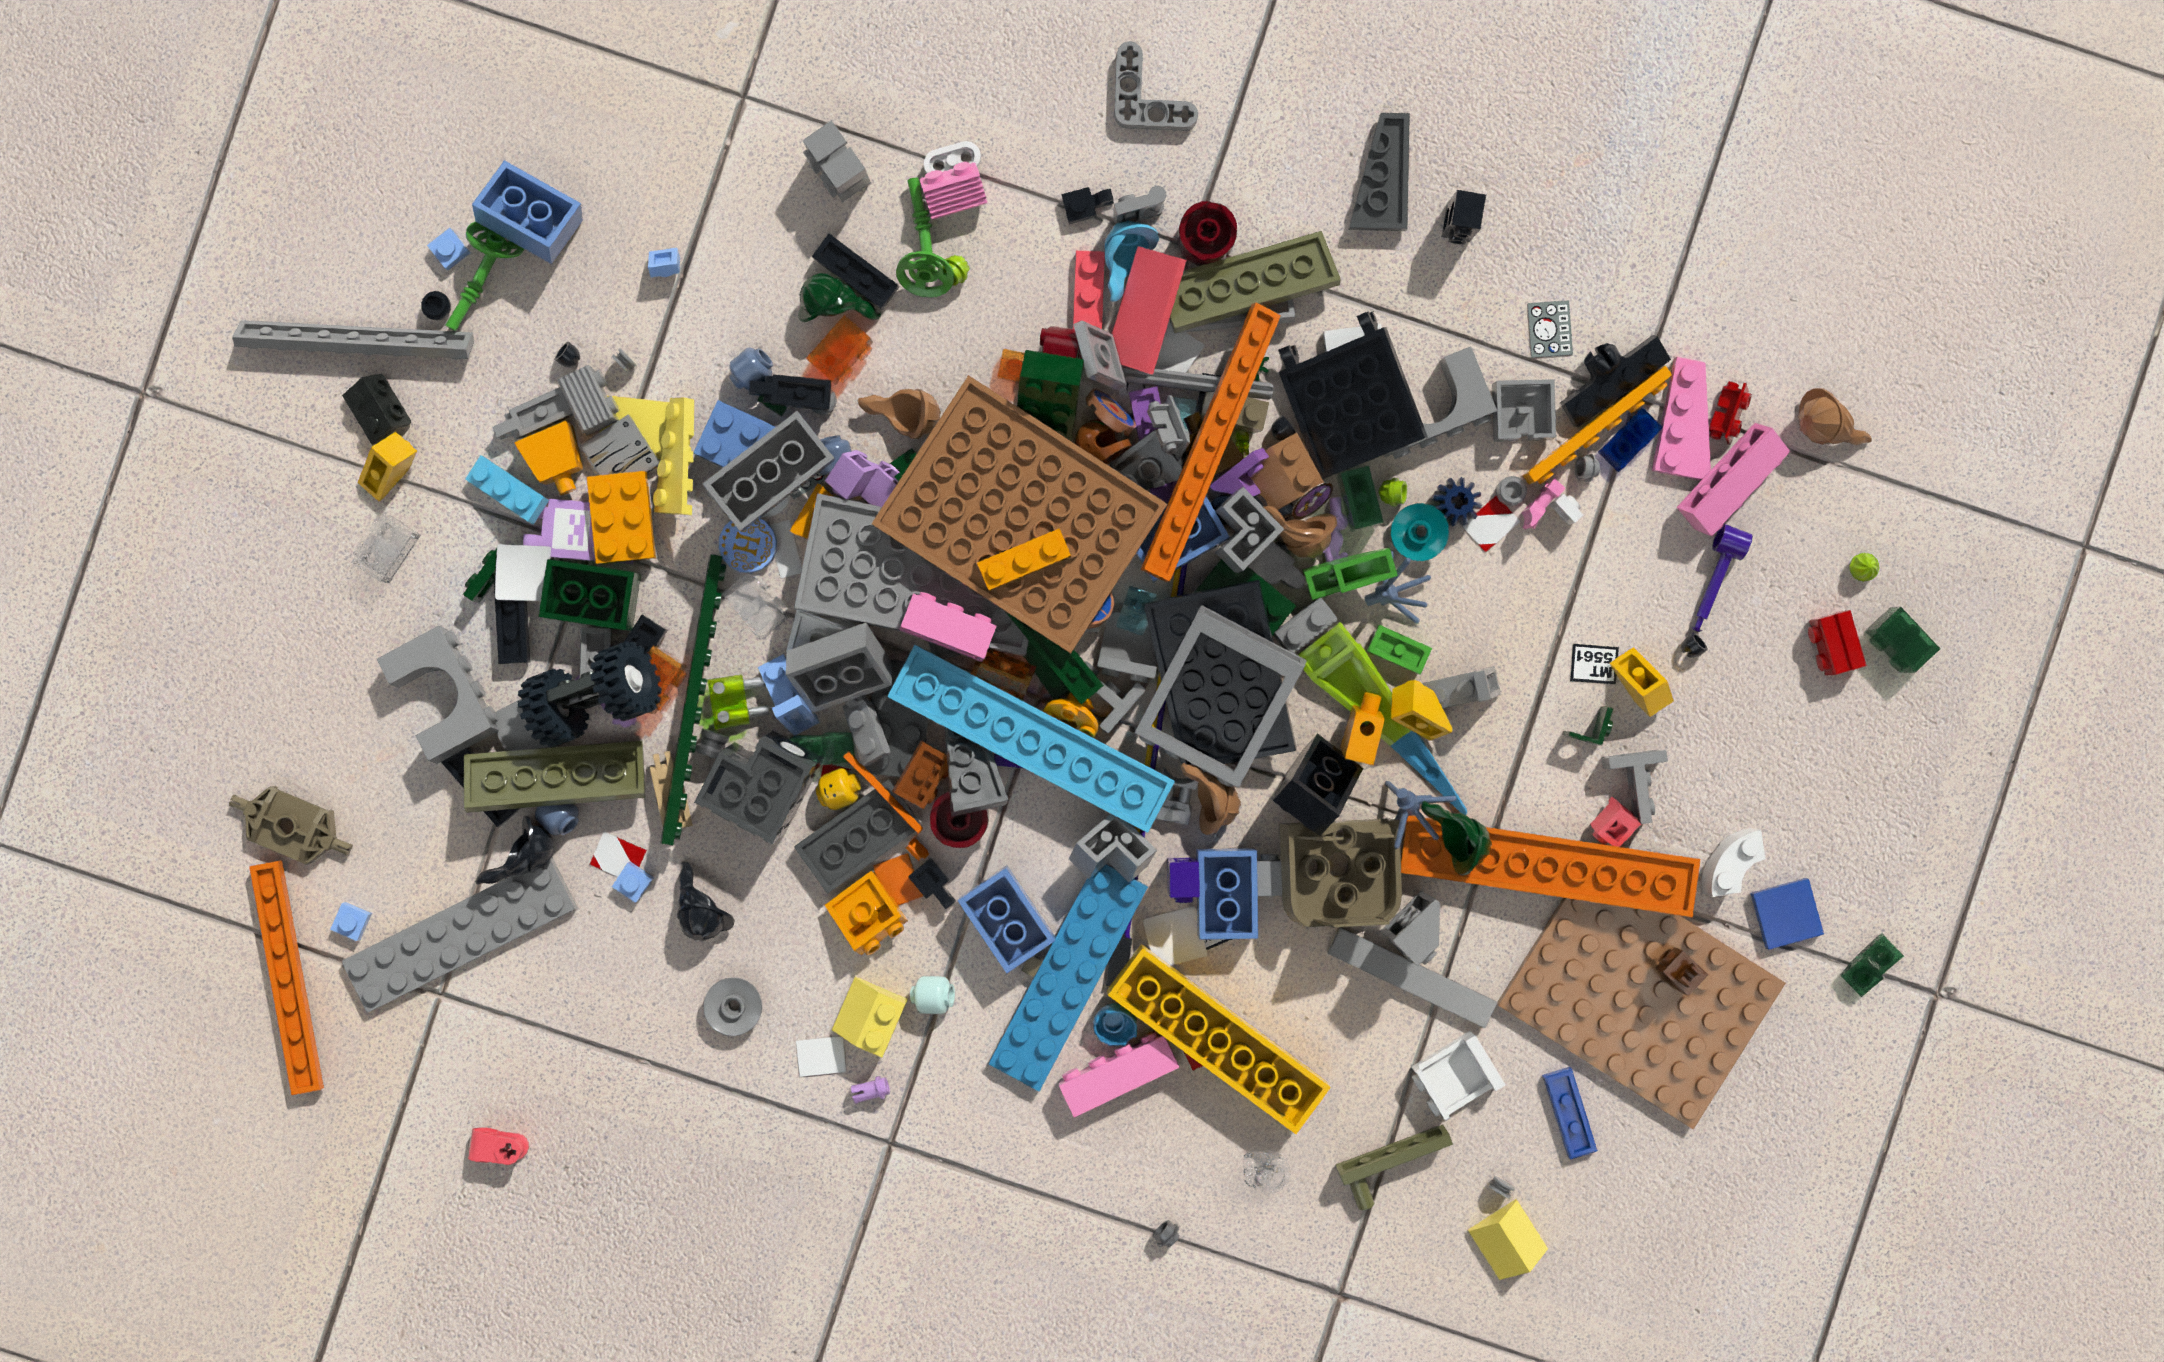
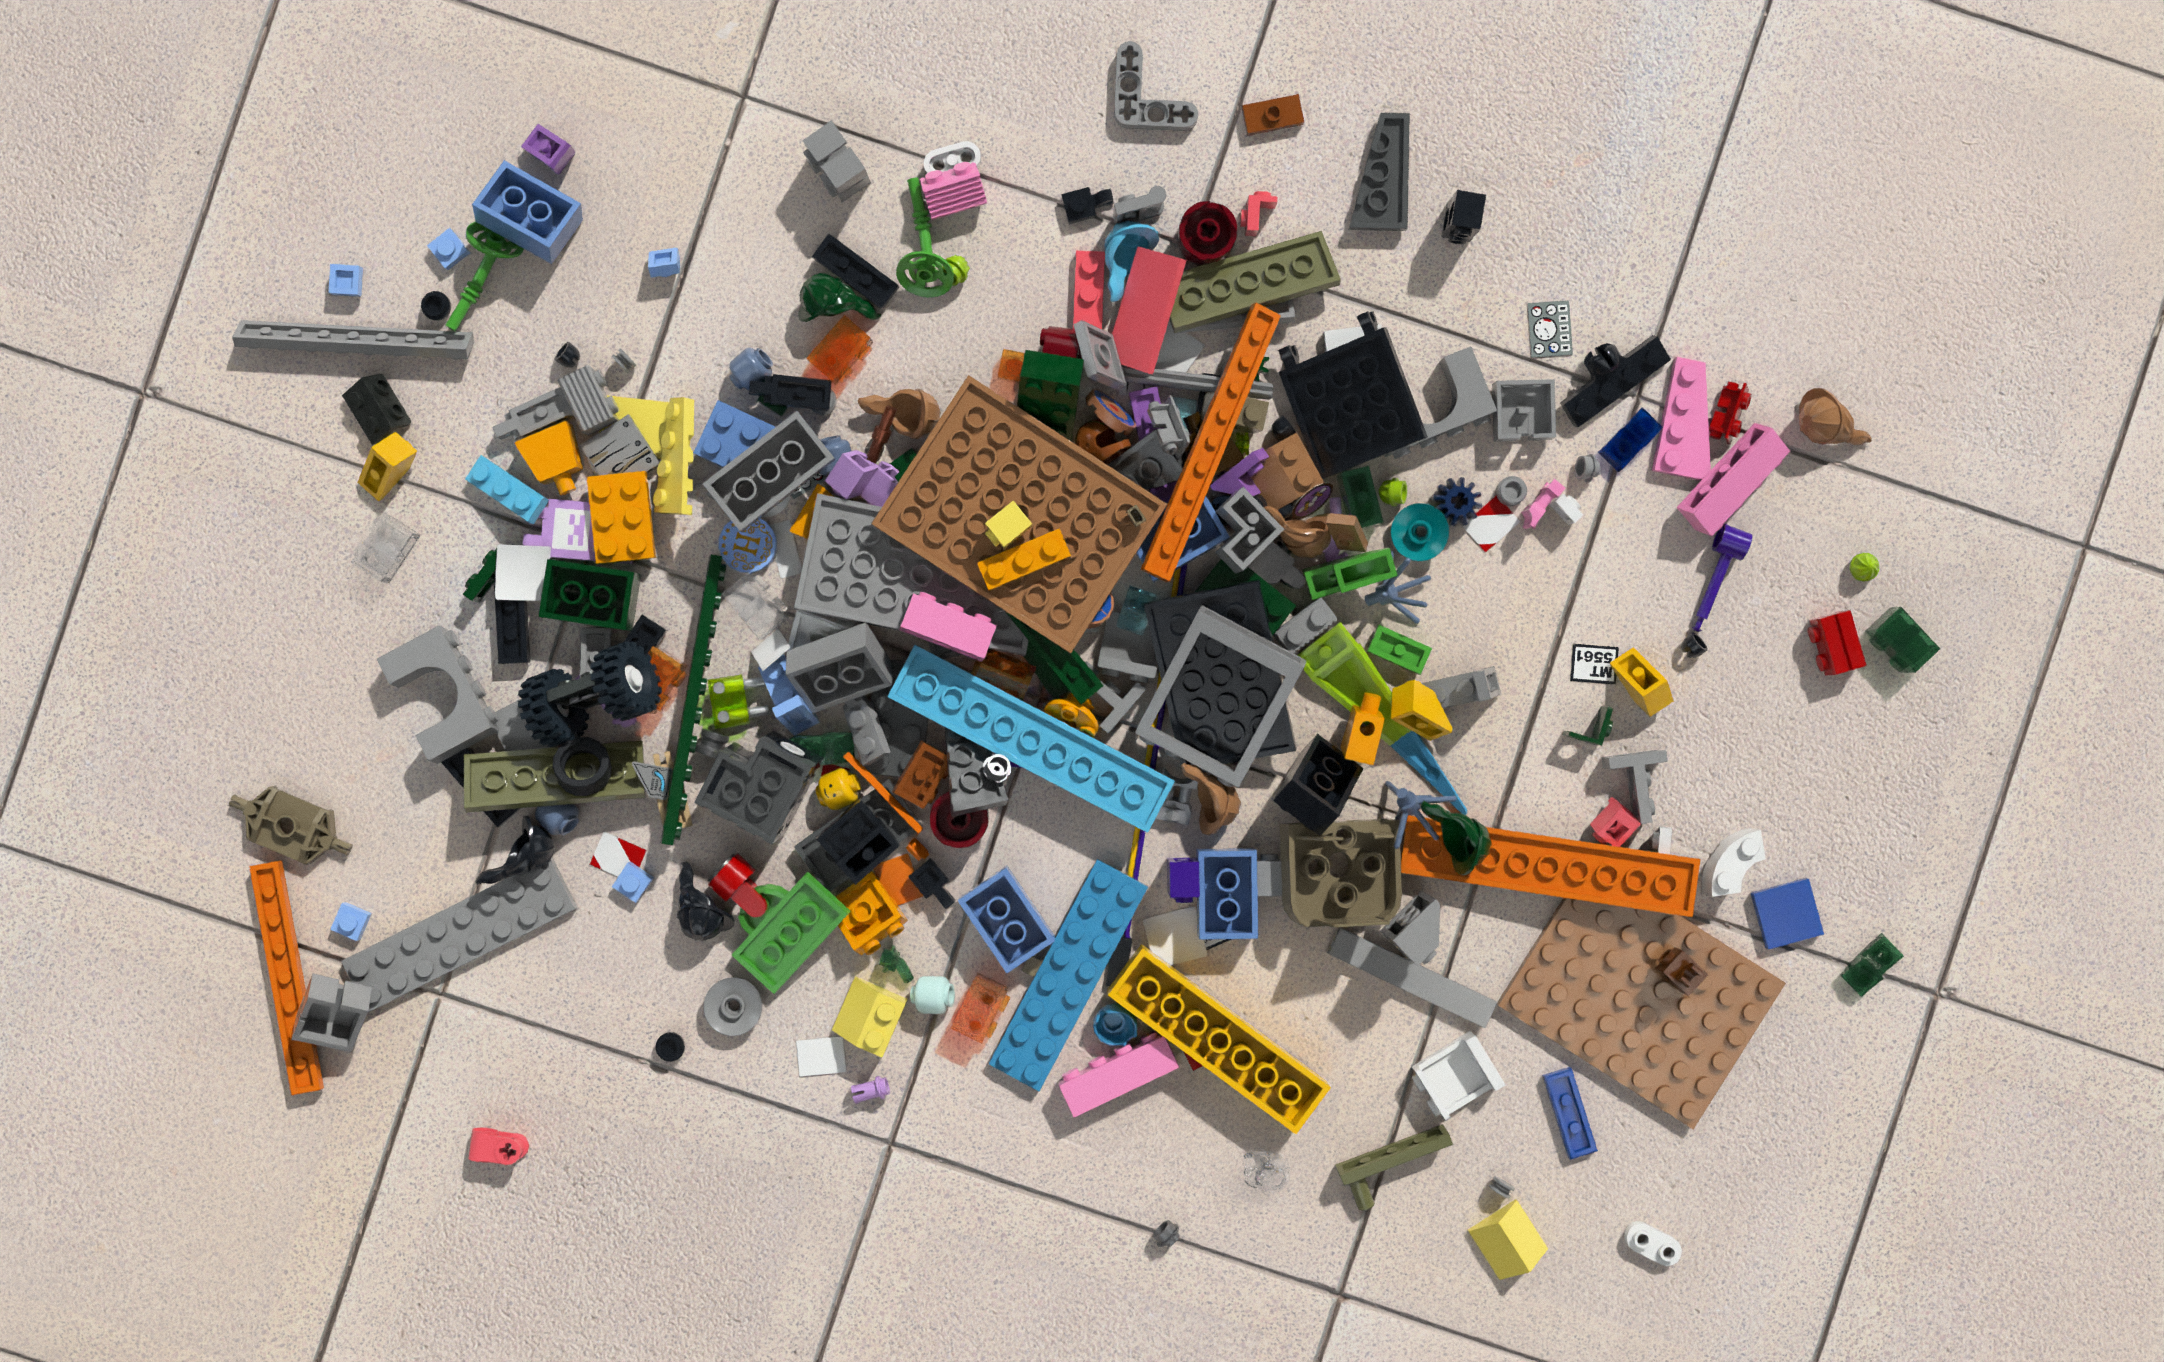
light grey brick [1069,814,1157,882] -> none
light orange plate [1522,366,1672,485] -> none
none -> light grey piece [291,973,372,1052]
none -> light blue plate [329,264,363,297]
none -> medium lavender slope [521,124,575,175]
none -> black tyre [553,737,612,796]
none -> light grey sticker [632,761,672,800]
none -> black plate [656,1032,685,1062]
none -> bright green plate [708,853,851,994]
none -> white sticker [751,629,791,671]
none -> black brick [816,799,900,885]
none -> copper bar [867,405,897,463]
none -> clear green plate [879,945,914,983]
none -> clear orange brick [950,972,1010,1044]
none -> plate [983,754,1011,783]
none -> light yellow brick [985,501,1032,549]
none -> dark tan piece [1126,505,1146,528]
none -> coral bracket [1240,191,1278,237]
none -> dark orange plate [1242,94,1304,136]
none -> medium nougat plate [1326,513,1368,552]
none -> white plate [1624,1221,1682,1266]
none -> white plate [1652,826,1672,854]

